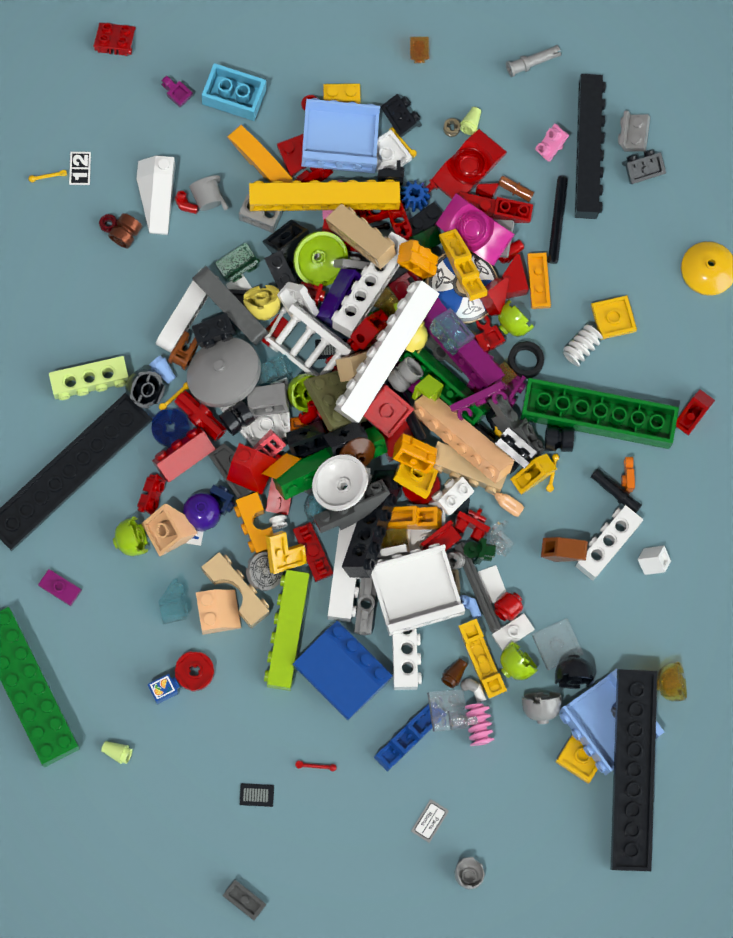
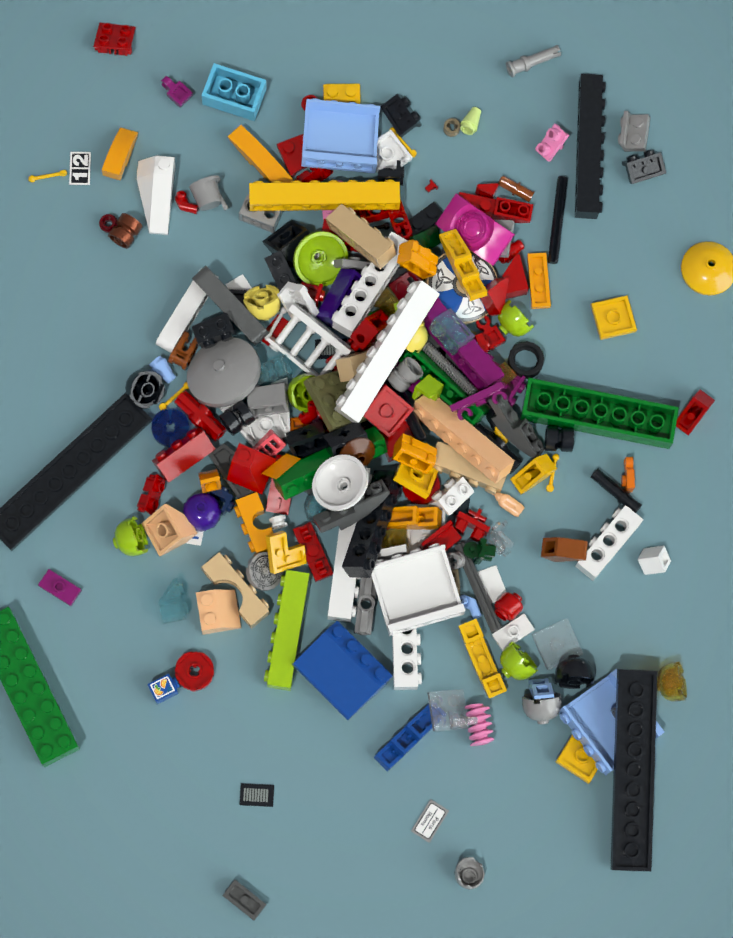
yellowish green brick [49,356,129,400] -> none
yellowish green cone [101,741,133,764] -> none
clear green bracket [214,242,260,283] -> none
red hinge [295,761,337,772] -> none
blue gear [400,180,430,212] -> none
clear orange bracket [410,37,429,63] -> none
red slope [431,129,507,199] -> none
reddish brown cone [441,659,468,688] -> none
arm [460,678,486,703] -> none
bracket [495,427,537,469] -> none
white piece [563,325,603,367] -> none
none -> light orange slope [102,127,138,181]
none -> light orange slope [198,469,221,493]
none -> light grey piece [423,342,480,396]
none -> light blue slope [528,678,554,699]

